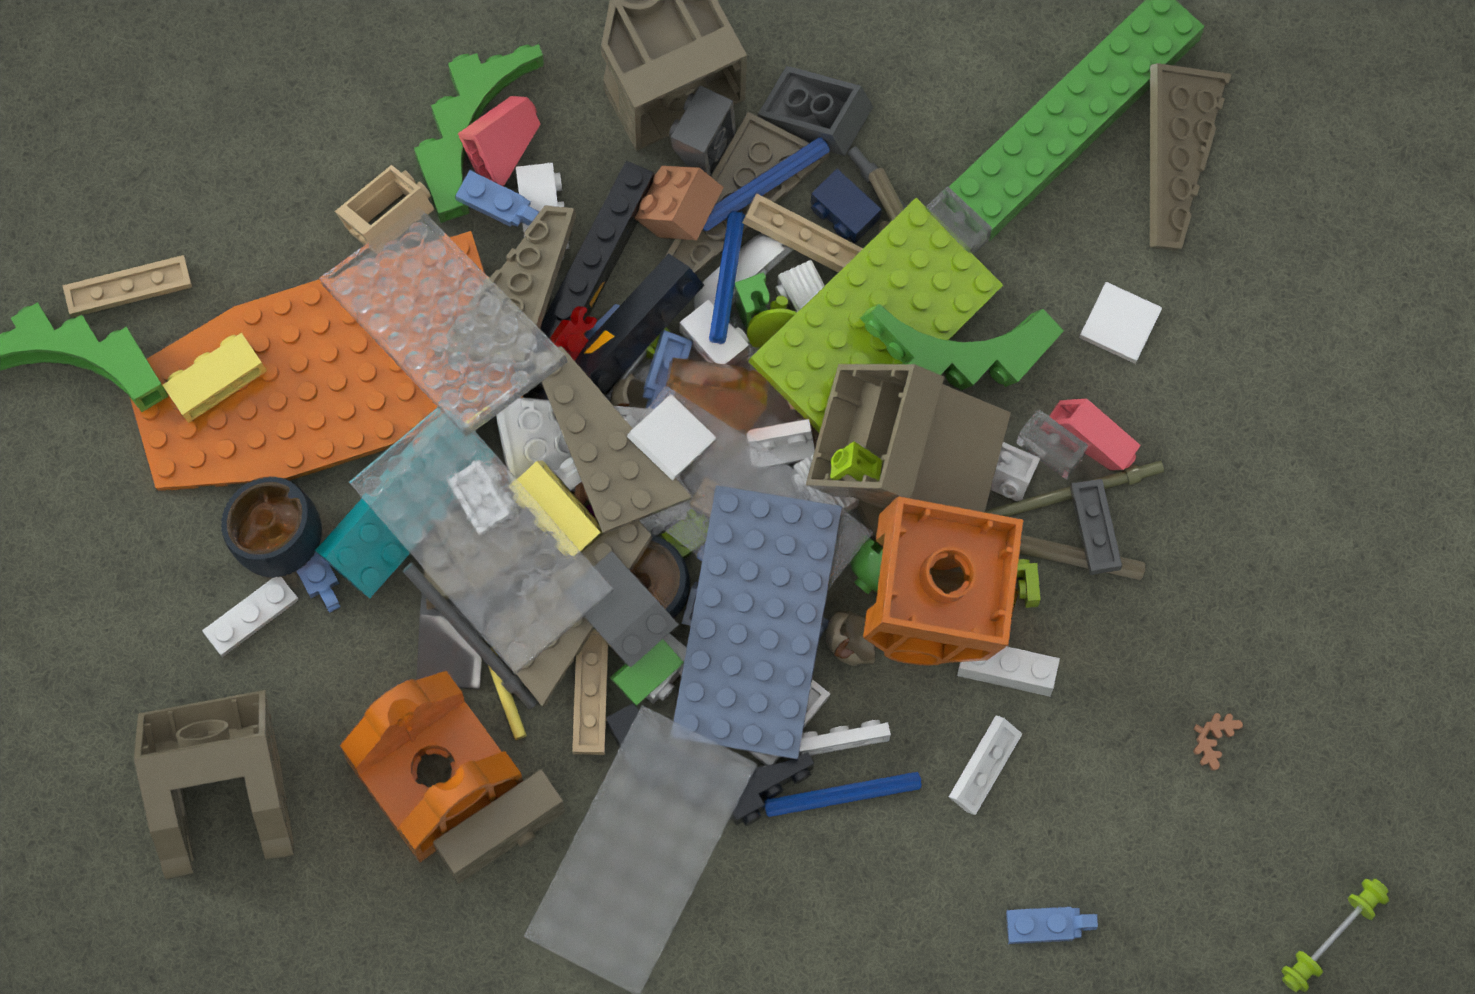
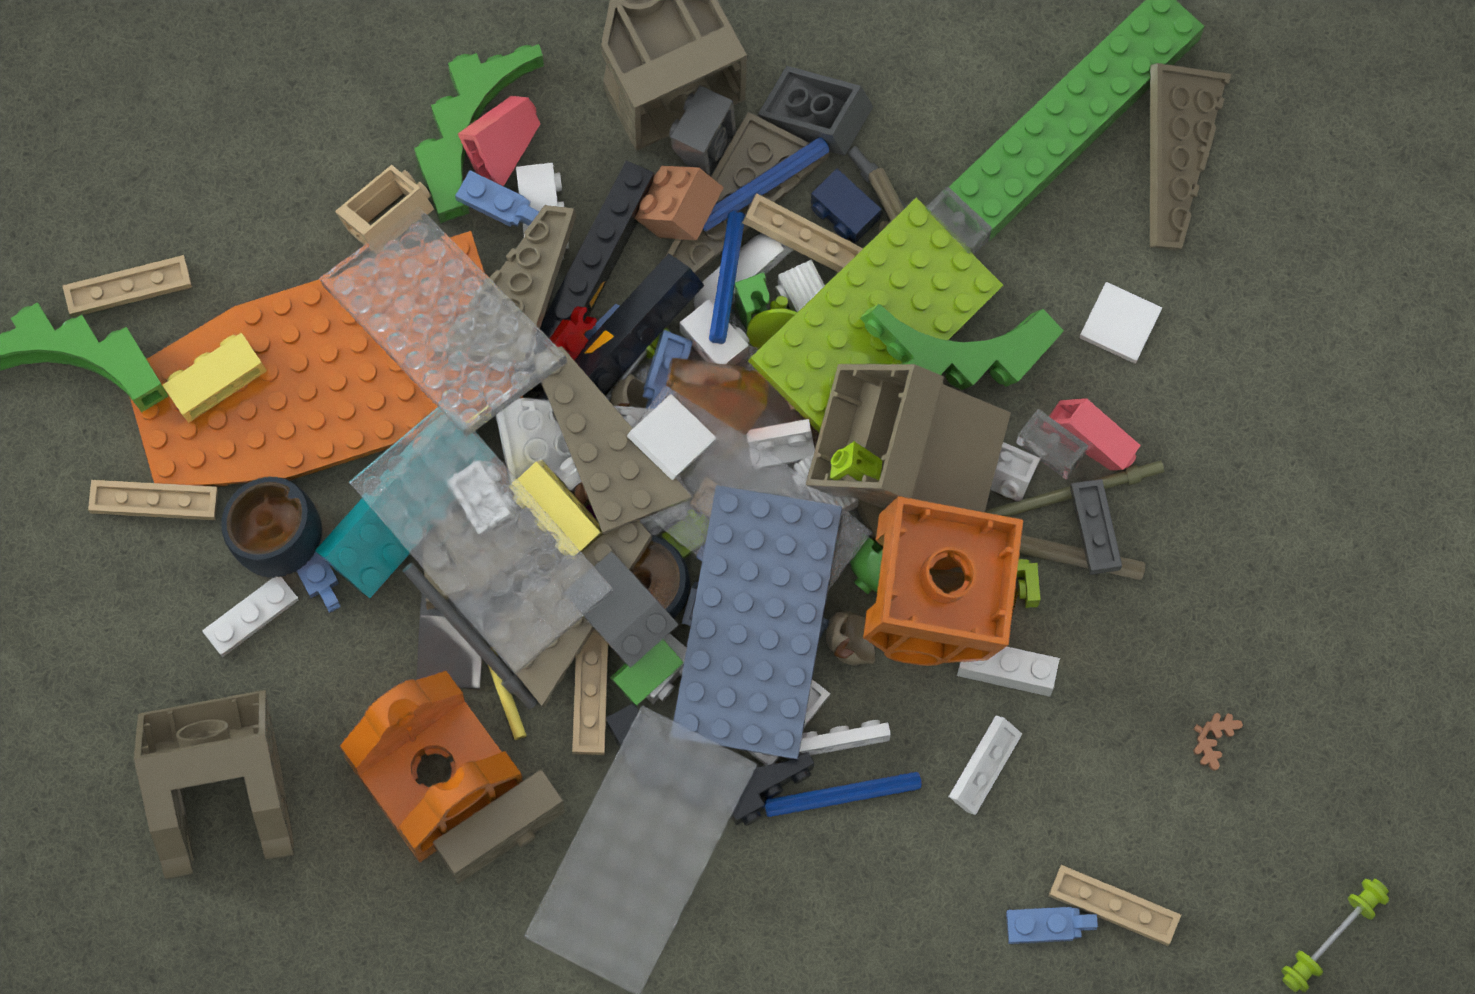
none -> tan plate [88,480,218,520]
none -> tan plate [1049,865,1181,946]

